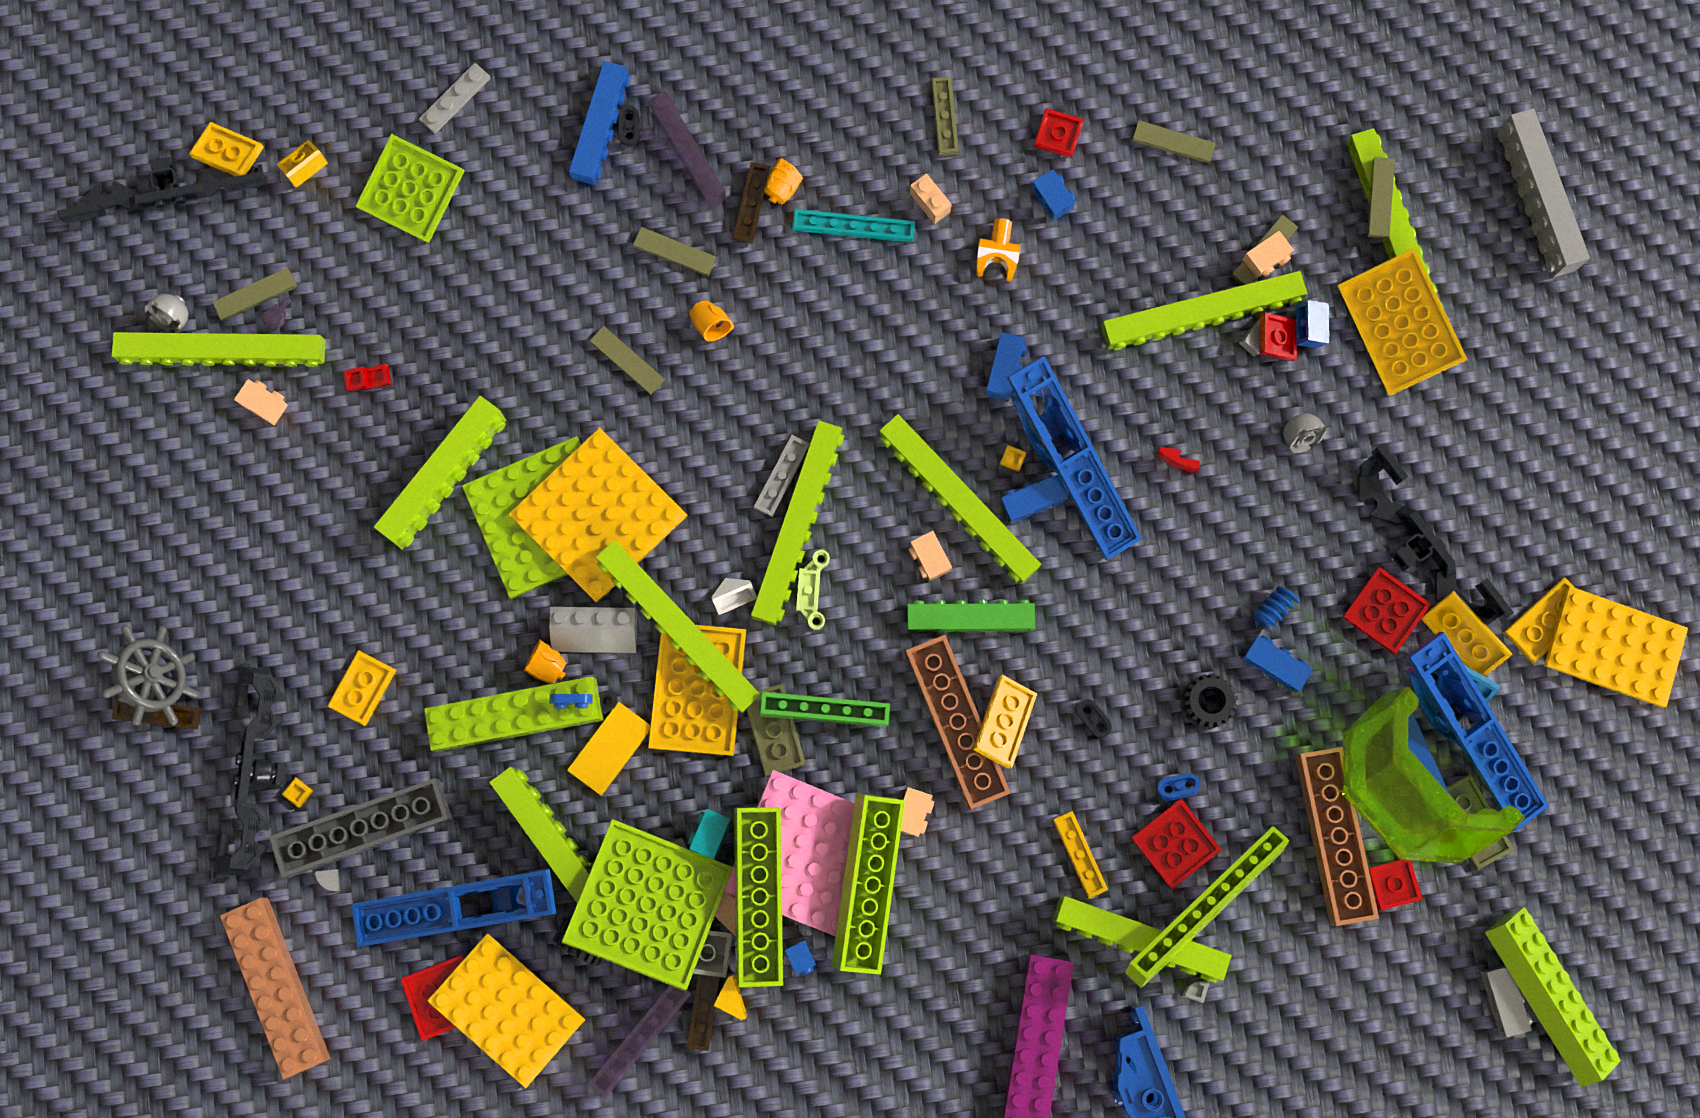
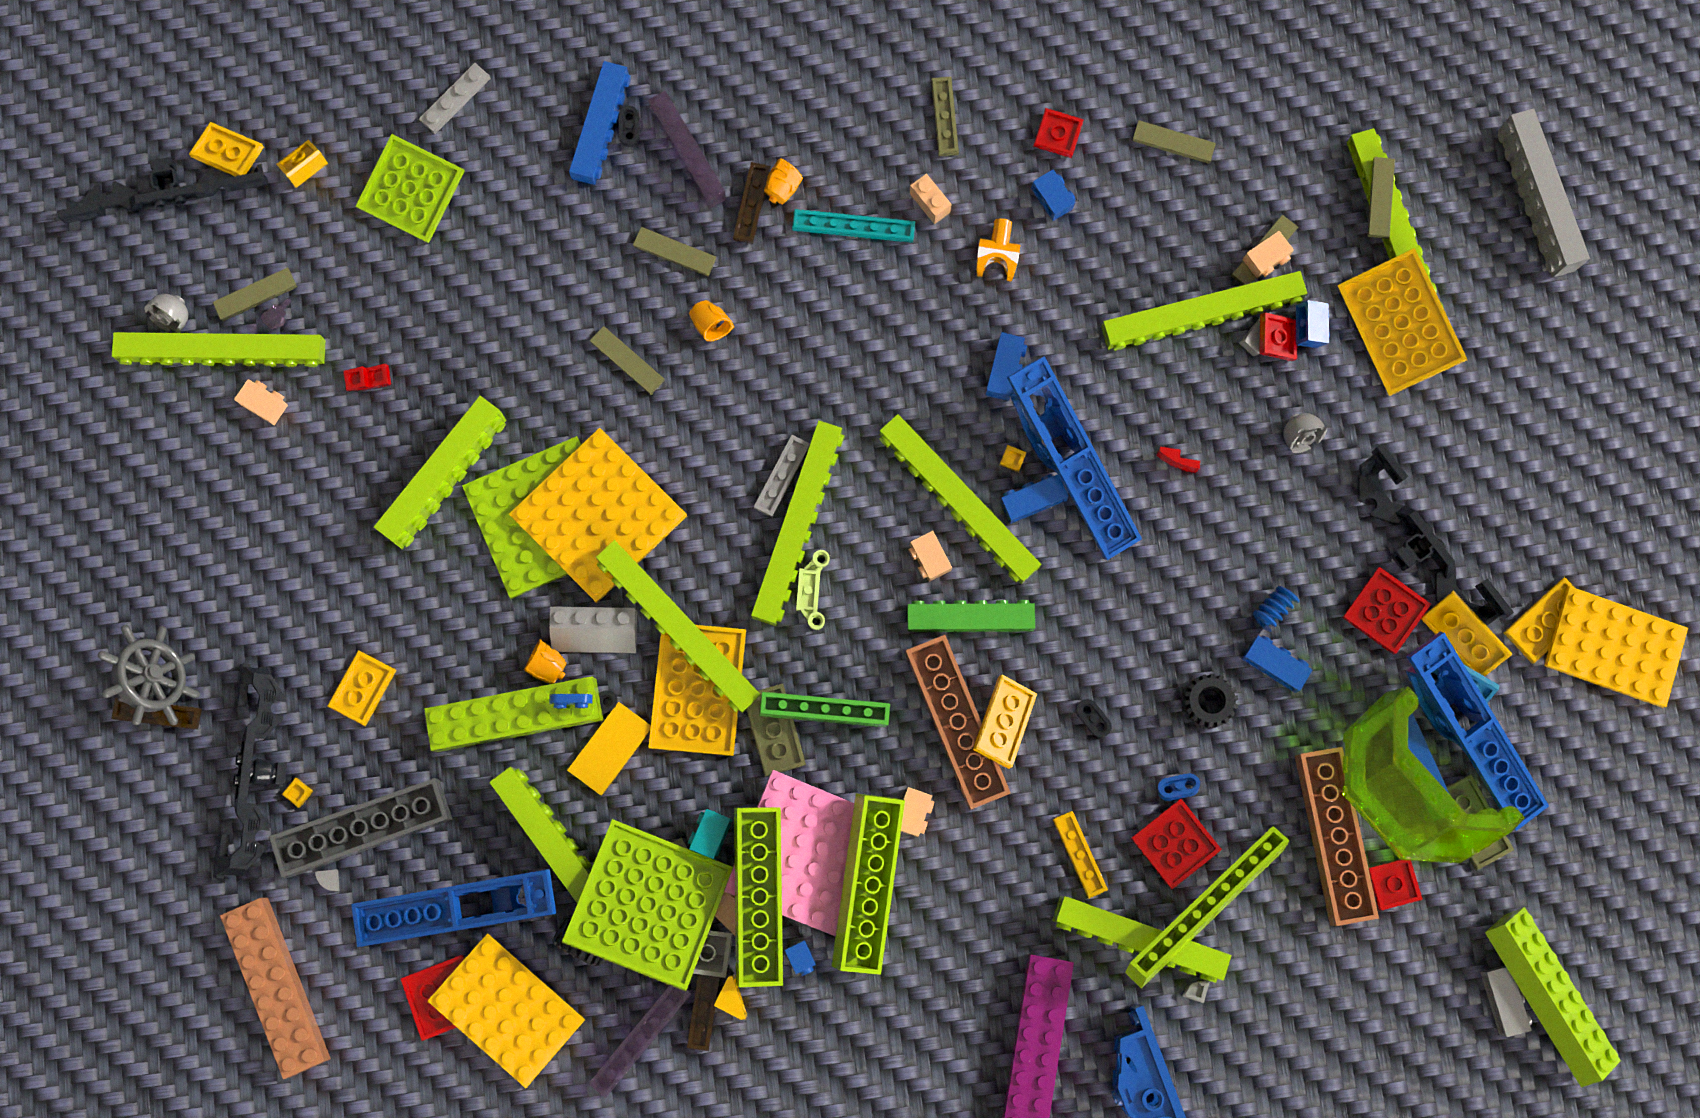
white slope [711,578,757,615] -> none

